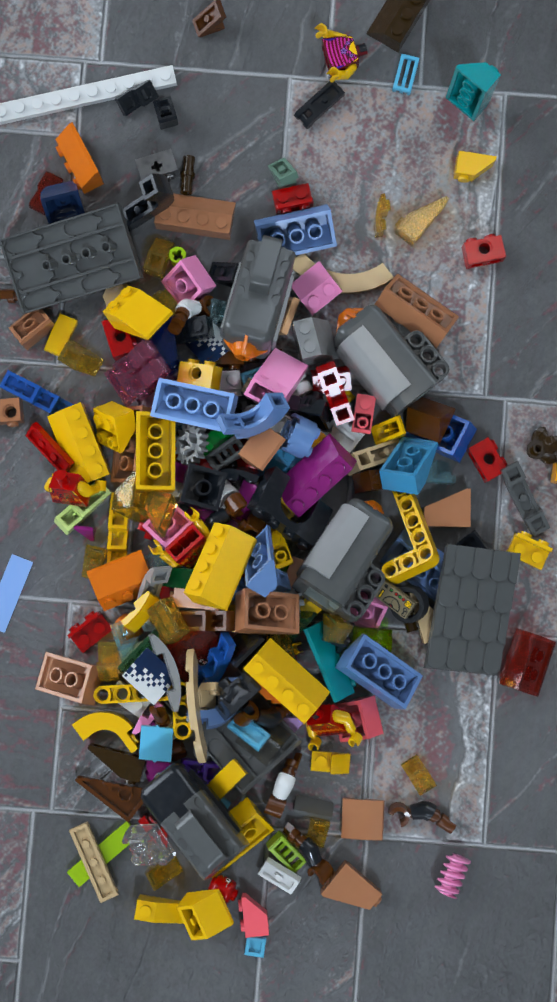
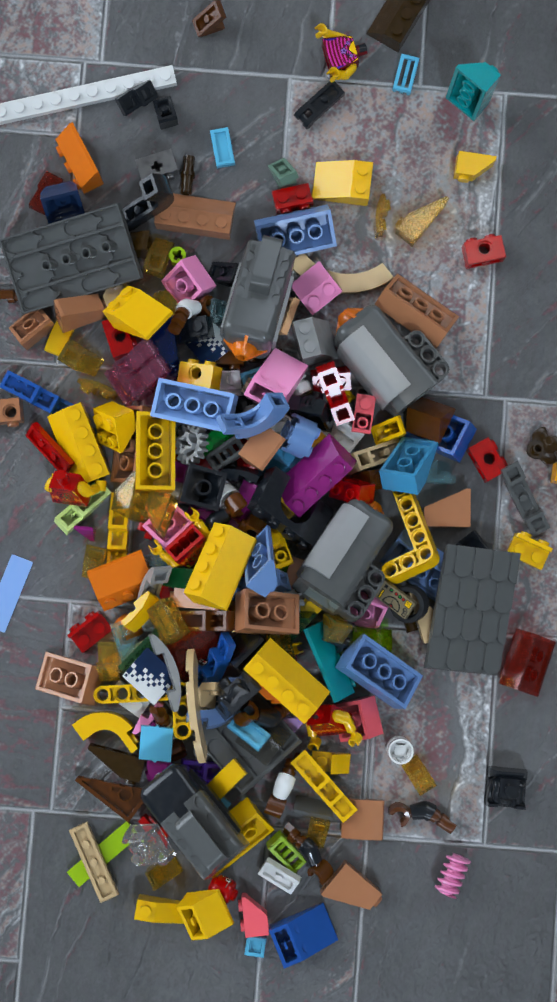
none -> nougat slope [54,294,107,333]
none -> clear yellow slope [77,378,119,401]
none -> dark brown slope [130,230,153,260]
none -> medium azure tile [210,127,235,168]
none -> blue slope [269,902,338,969]
none -> yellow slope [291,750,358,823]
none -> yellow slope [312,160,373,206]
none -> red brick [329,476,376,504]
none -> white wheel [386,736,414,765]
none -> black brick [485,766,528,810]

